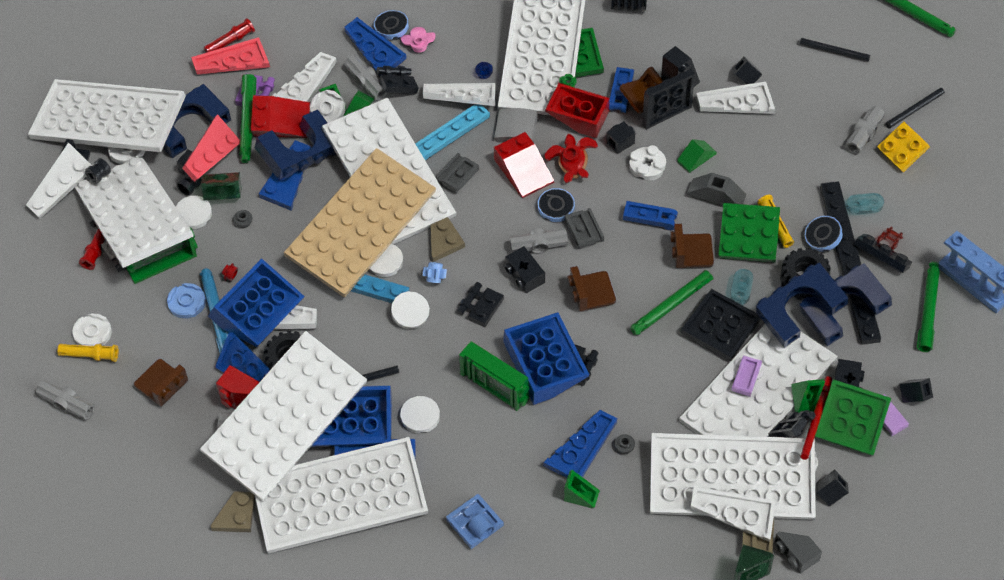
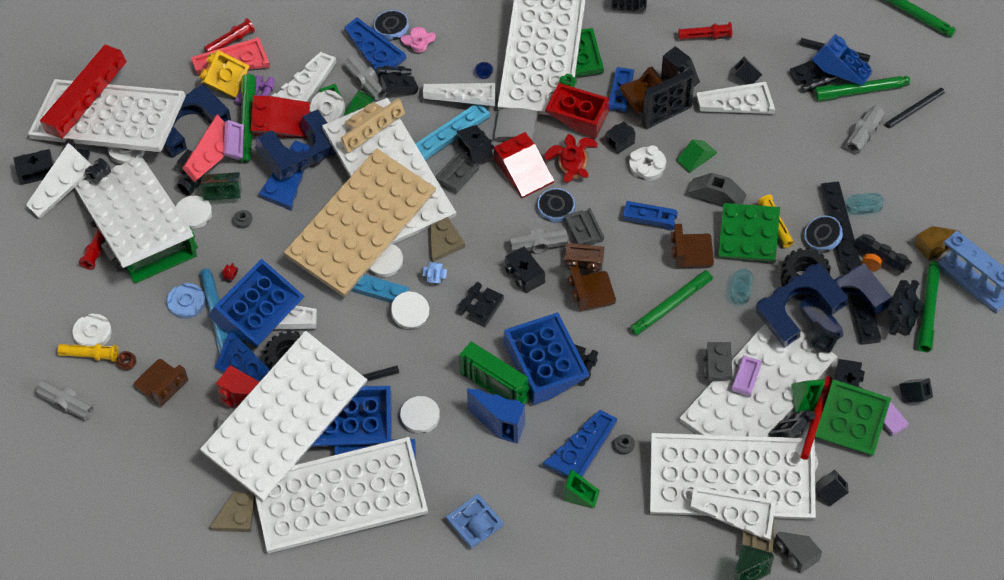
black plate [681,288,761,361] -> none
yellow plate [877,121,930,173] -> none
clear red piece [877,226,903,250] -> none
none -> black brick [13,149,54,185]
none -> red brick [40,44,127,139]
none -> copper plate [117,351,137,370]
none -> yellow plate [199,50,249,98]
none -> lavender tile [224,120,244,160]
none -> tan bracket [341,98,405,152]
none -> black brick [456,125,494,164]
none -> blue slope [467,388,525,444]
none -> reddish brown bracket [563,243,605,272]
none -> red pin [678,22,733,40]
none -> dark grey bracket [703,342,733,385]
none -> black plate [789,60,836,92]
none -> black panel [806,321,839,353]
none -> blue slope [812,34,873,85]
none -> green piece [815,76,910,102]
none -> orange tile [862,254,882,271]
none -> black plate [887,280,923,336]
none -> pearl gold slope [914,226,961,261]

